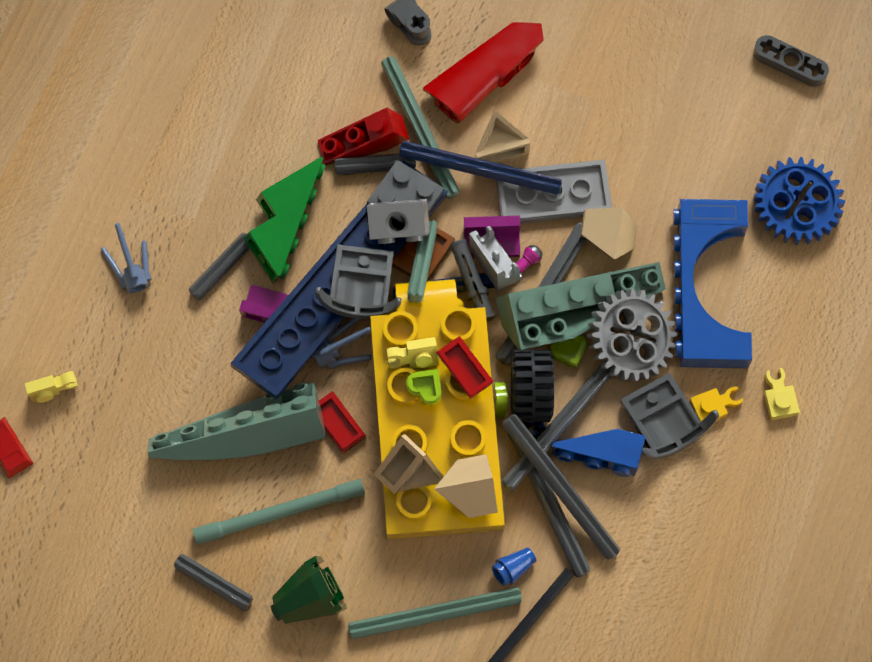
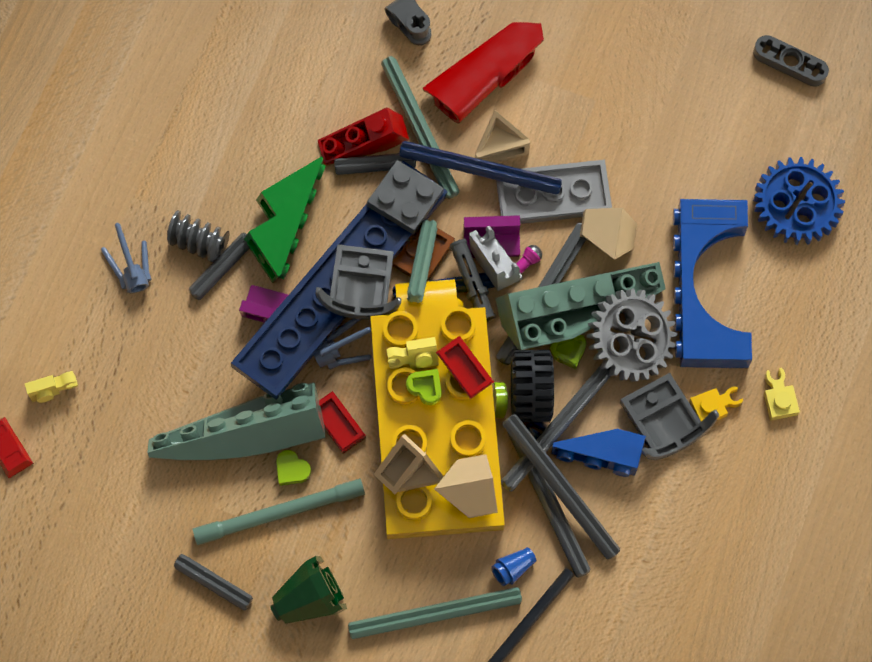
light grey brick [367,199,430,244] -> none
none -> dark grey piece [167,210,230,262]
none -> lime tile [276,450,311,486]

